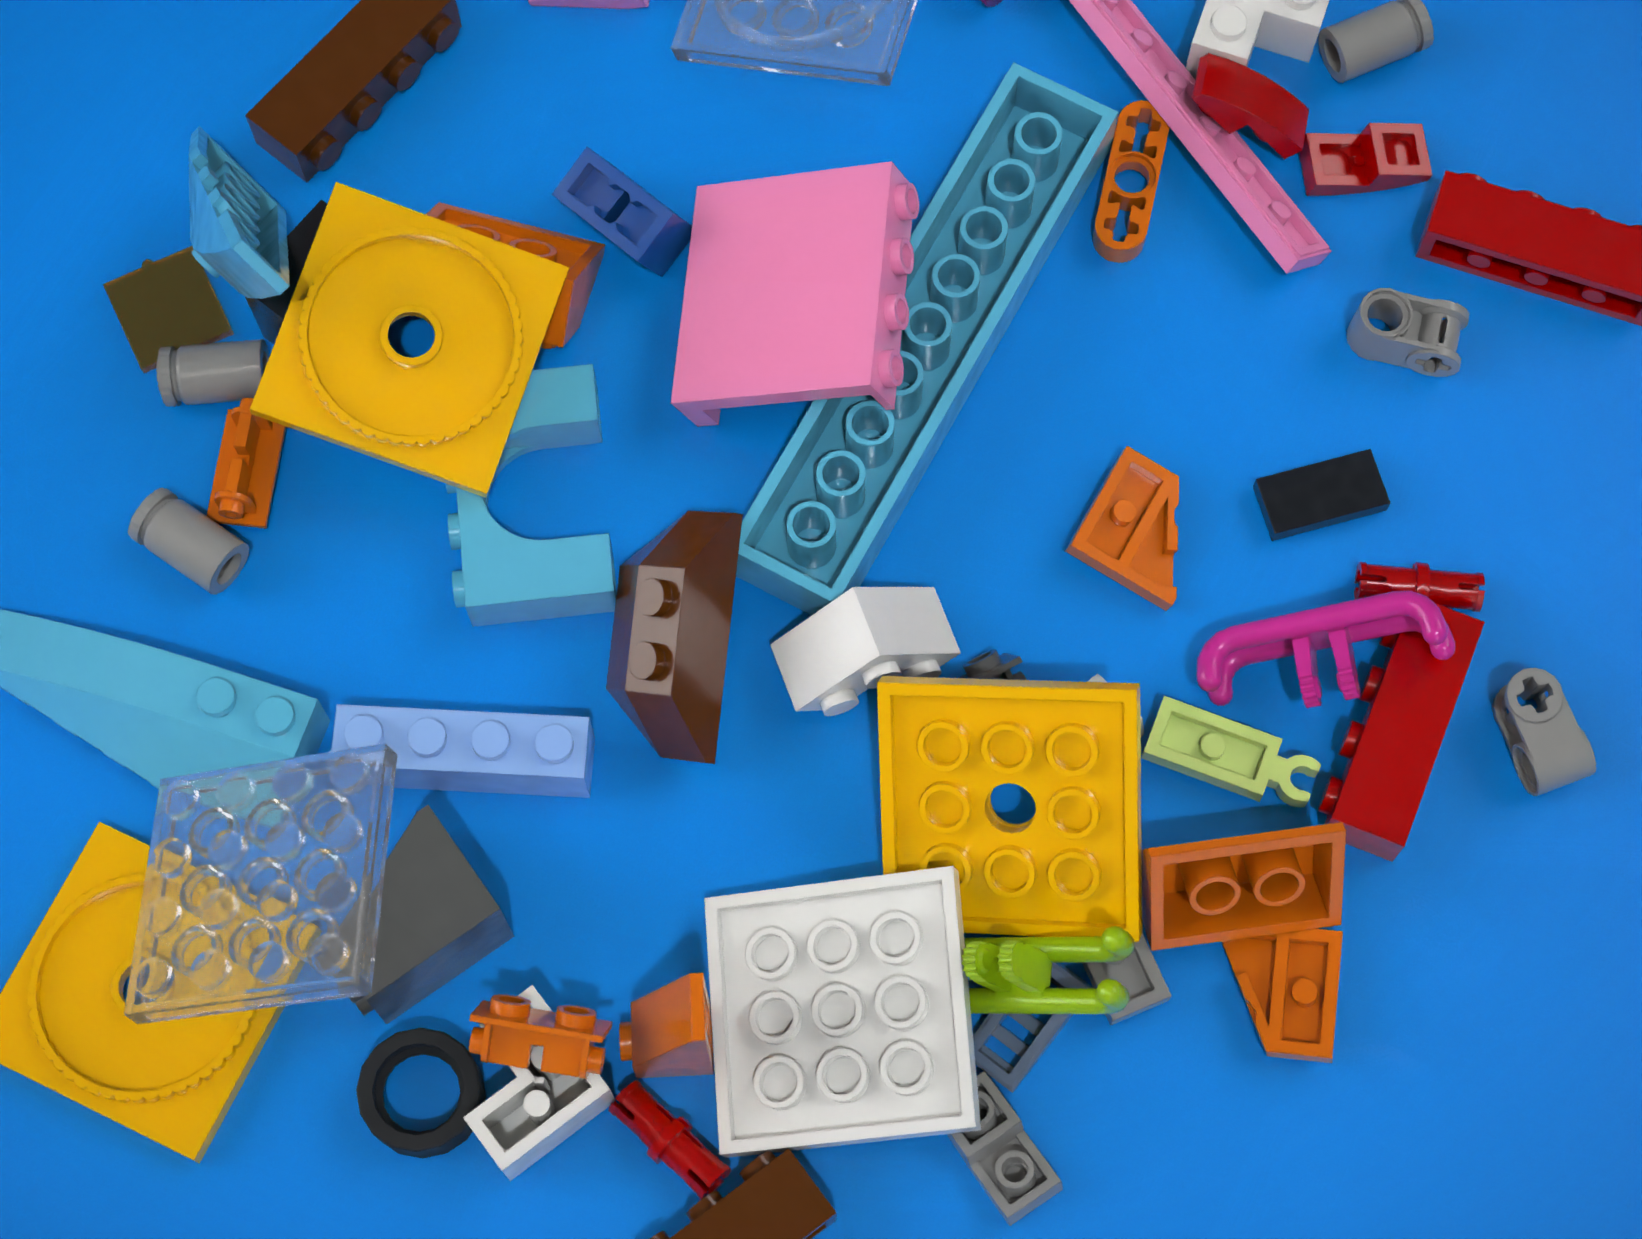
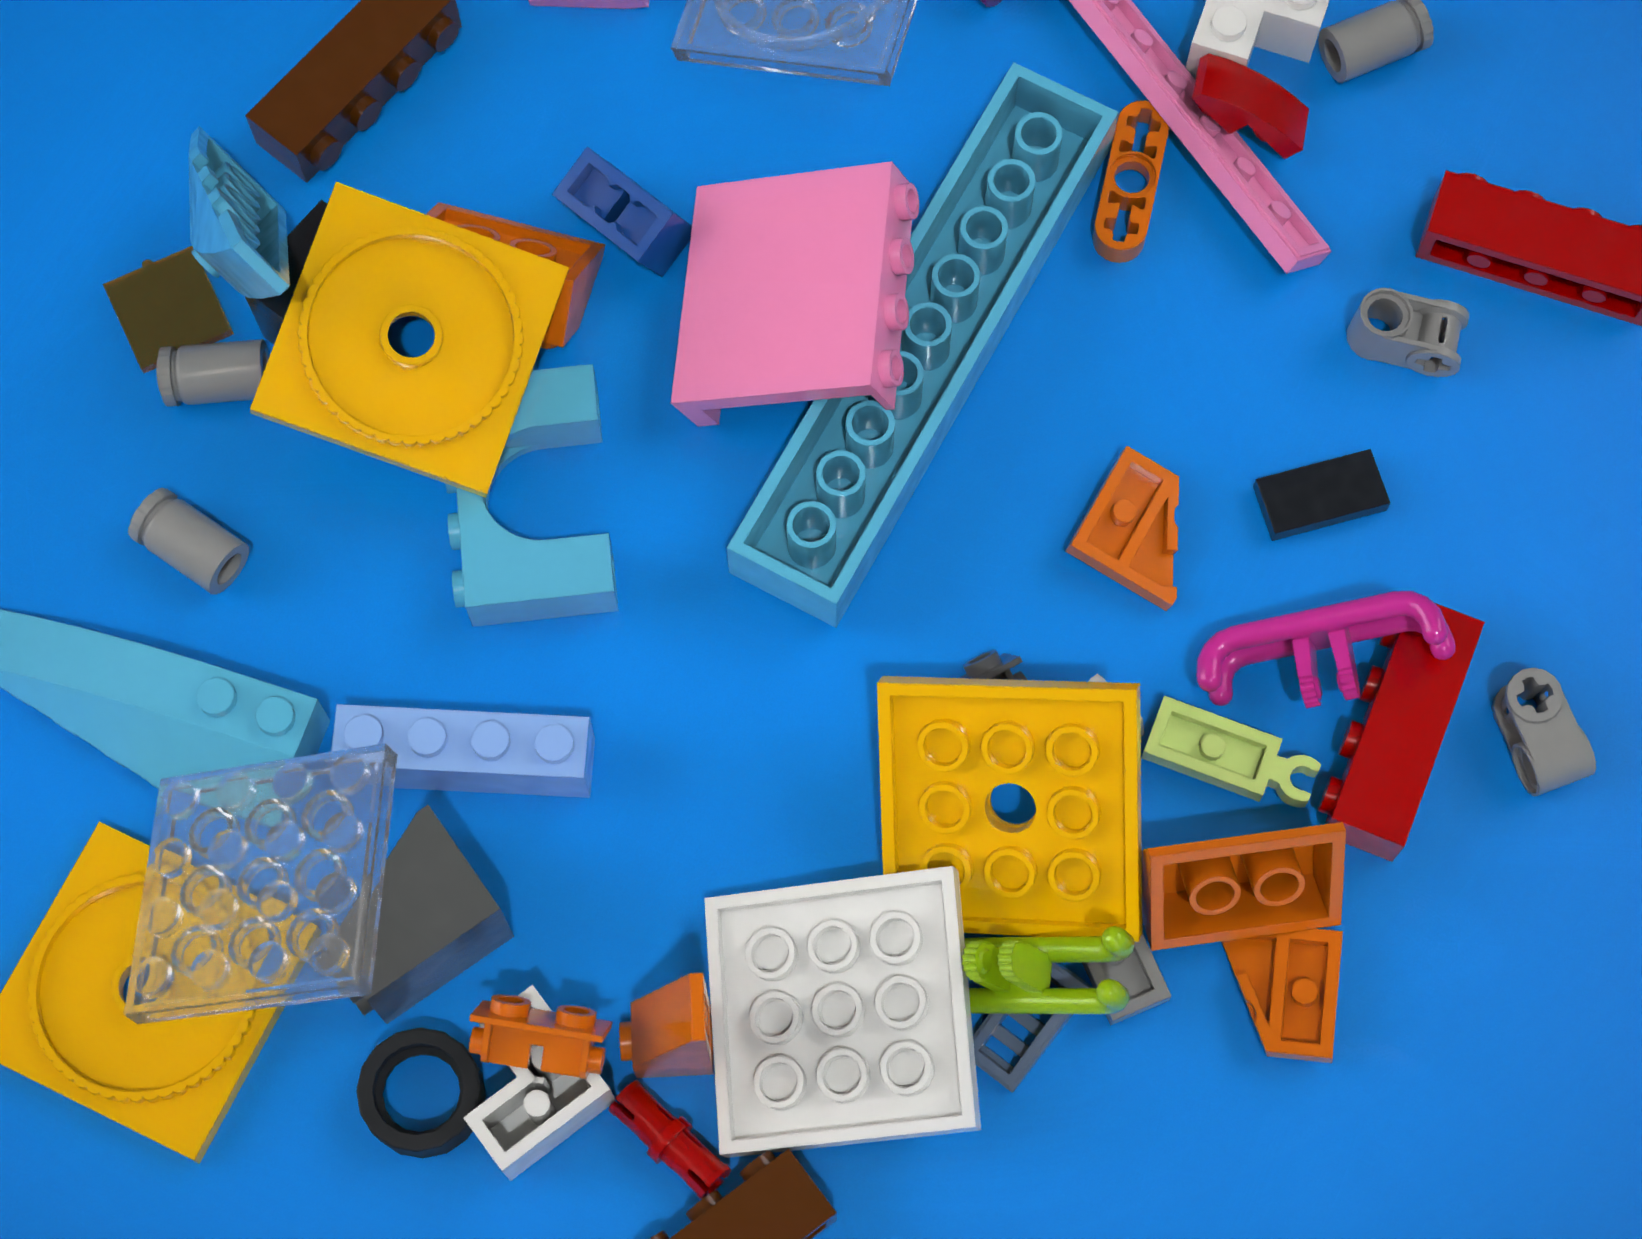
orange hinge [206,398,286,529] -> none
reddish brown wedge [606,511,743,764] -> none
white brick [770,587,961,716] -> none
light grey slope [947,1071,1063,1226] -> none
red slope [1299,123,1433,196] -> none
red pin [1354,562,1485,612] -> none

